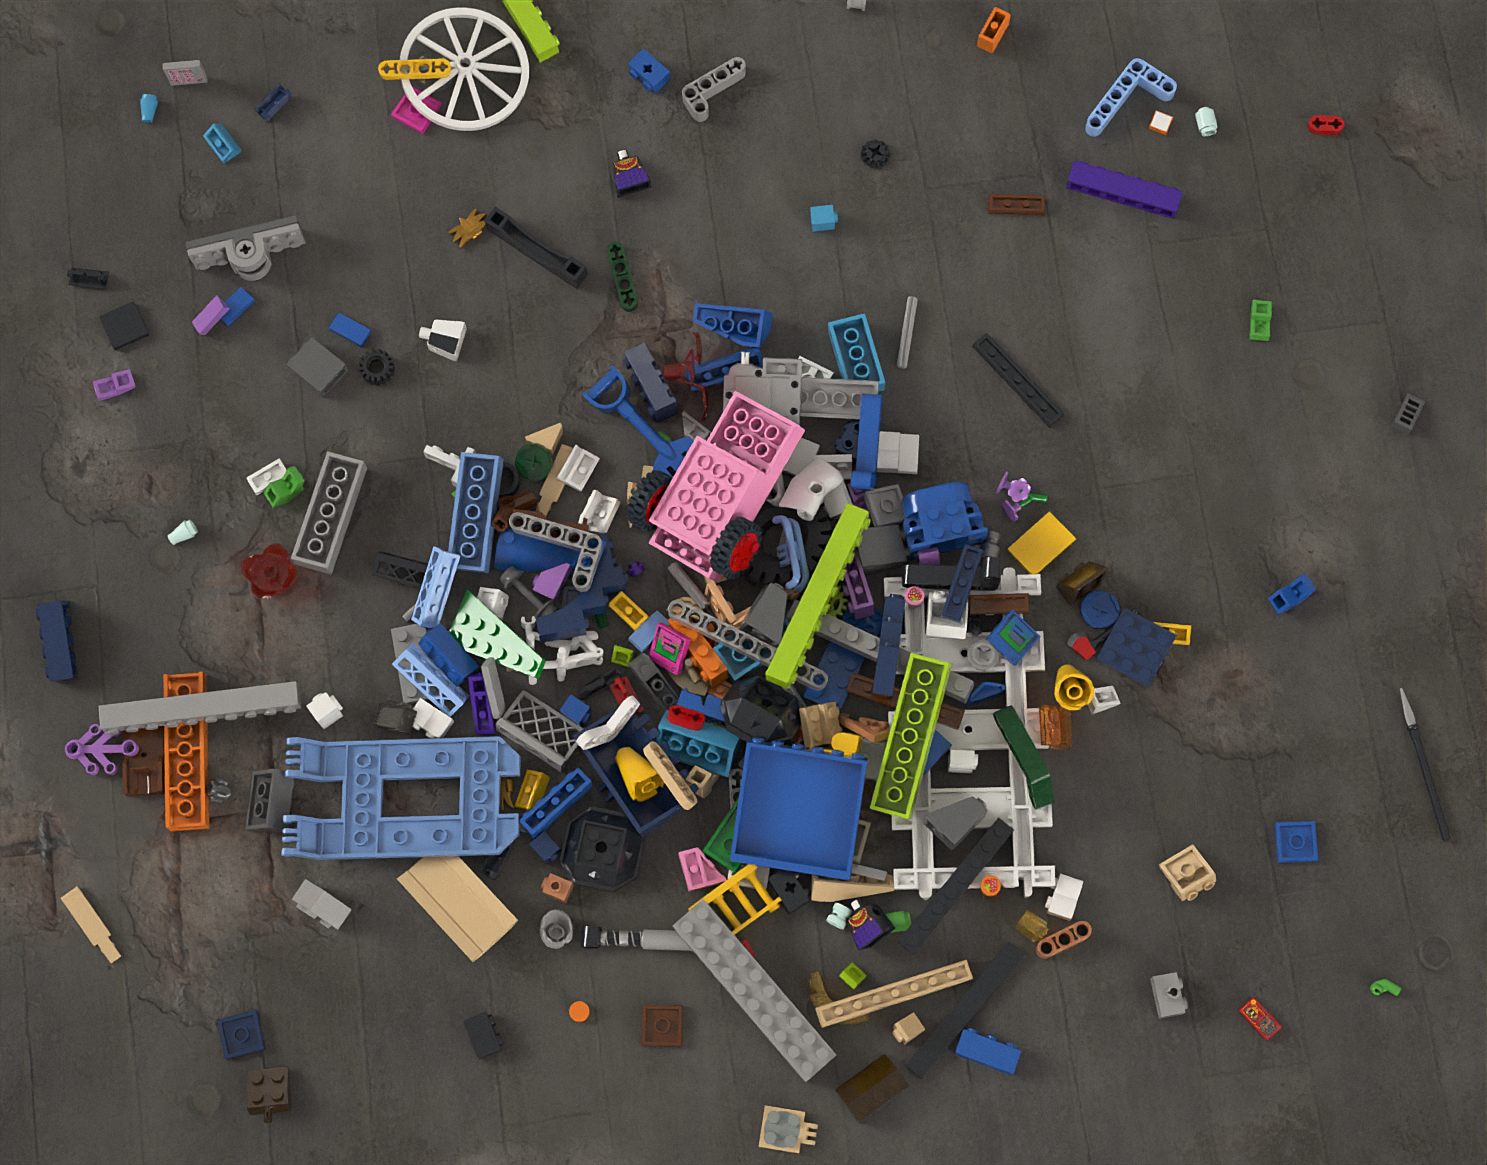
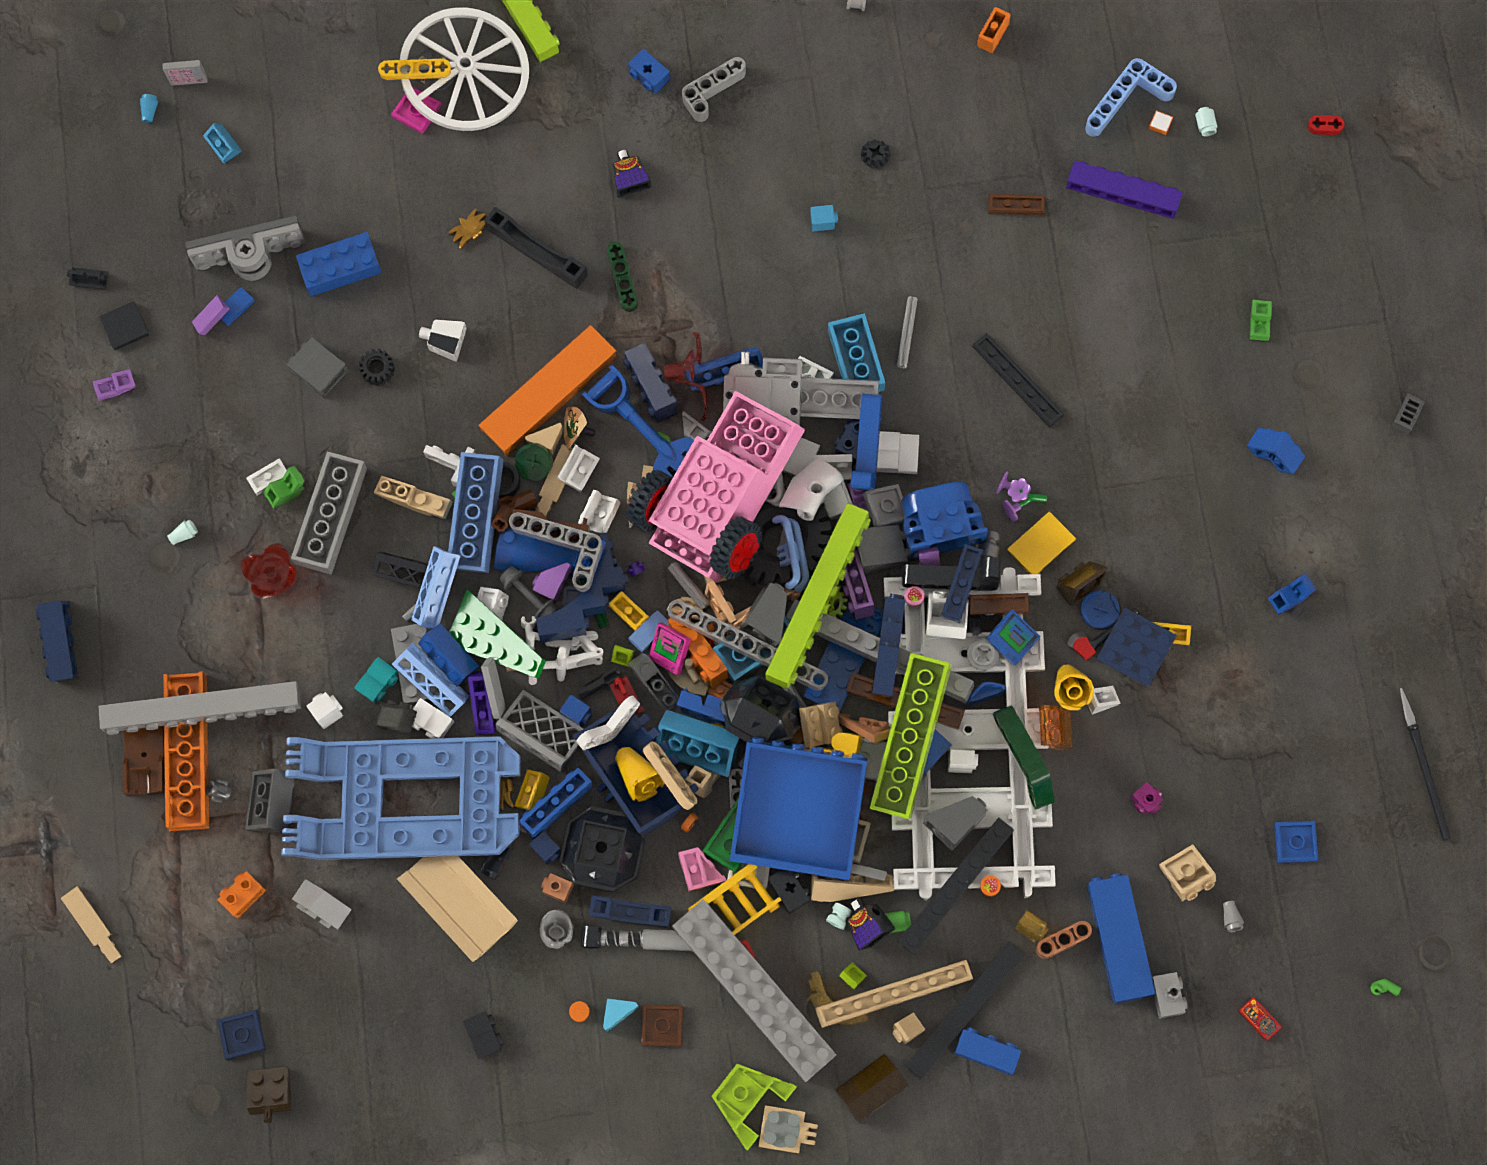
medium lavender plant [65,724,139,775] -> none
dark blue hinge [254,83,292,123] -> none
blue tile [329,313,372,347] -> none
red beam [667,705,705,731] -> none
blue wedge [693,303,773,348] -> none
white brick [1045,874,1083,921] -> none
none -> orange brick [217,871,266,919]
none -> blue brick [296,232,382,297]
none -> teal brick [355,657,399,704]
none -> tan slope [374,476,453,519]
none -> orange tile [478,325,617,456]
none -> shield [563,406,595,451]
none -> dark blue slope [589,895,671,927]
none -> medium azure slope [603,999,639,1032]
none -> orange tile [681,813,699,833]
none -> lime wing [712,1064,797,1151]
none -> blue brick [1086,873,1156,1004]
none -> magenta brick [1130,782,1163,816]
none -> light grey cone [1223,901,1244,932]
none -> blue brick [1247,428,1305,475]

